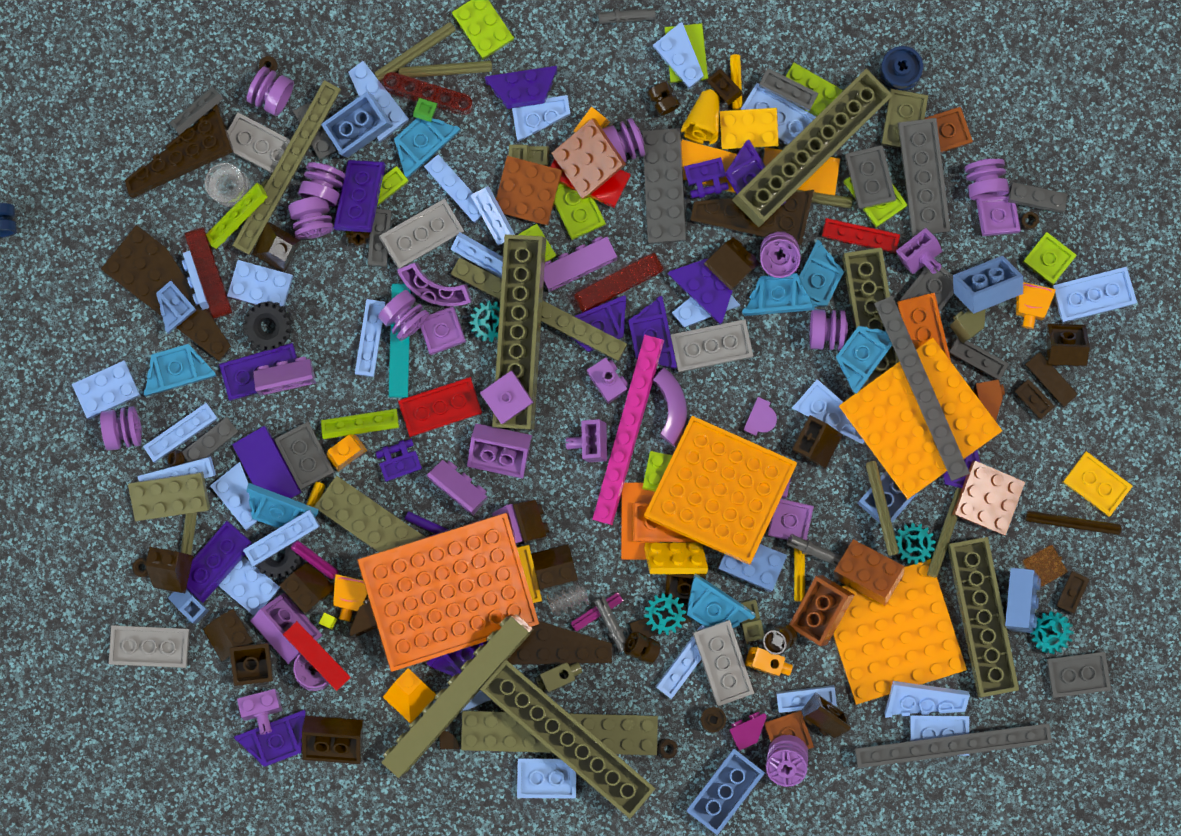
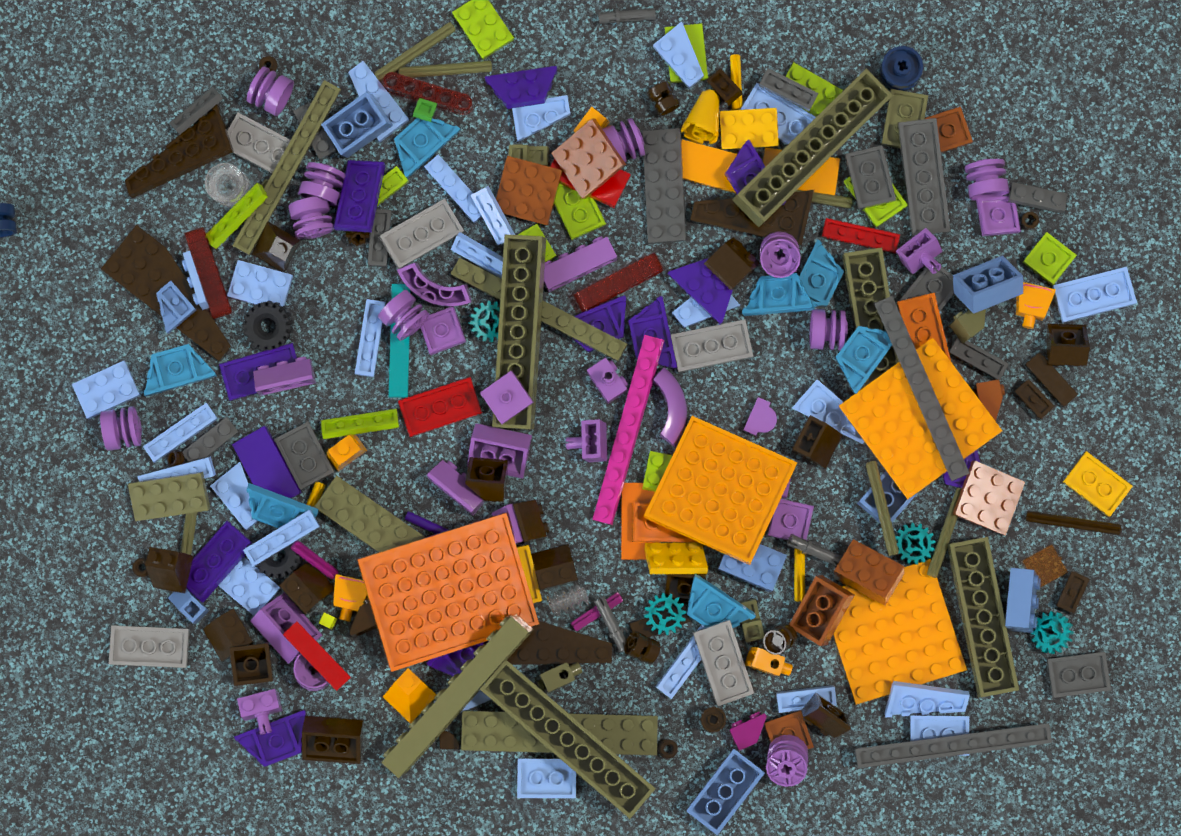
dark purple plate [375,439,422,482] -> none
dark purple plate [684,157,729,198] -> none
none -> dark brown slope [465,457,508,502]

